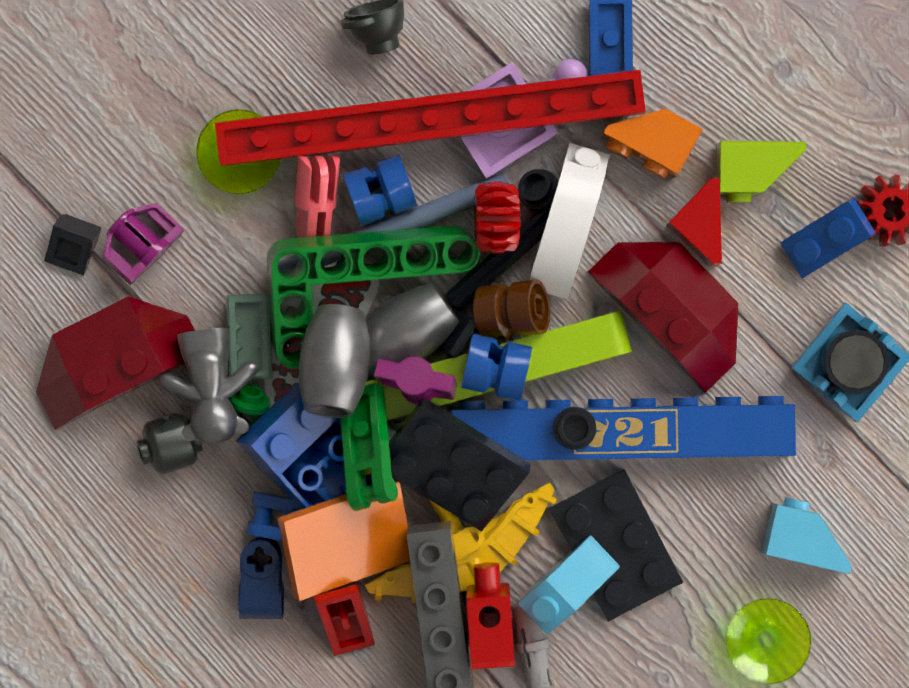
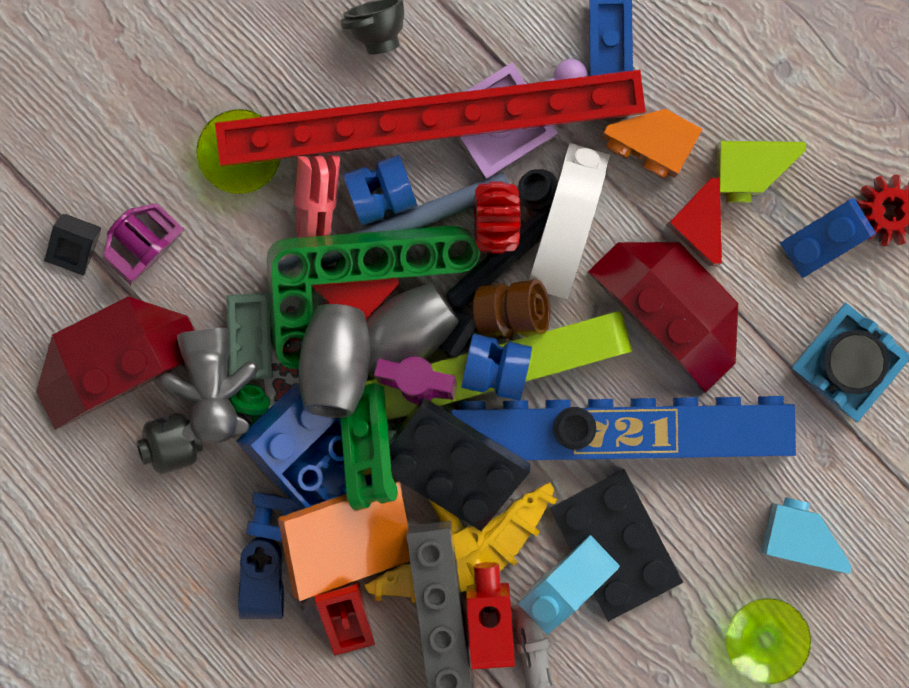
none -> red slope [313,278,399,319]

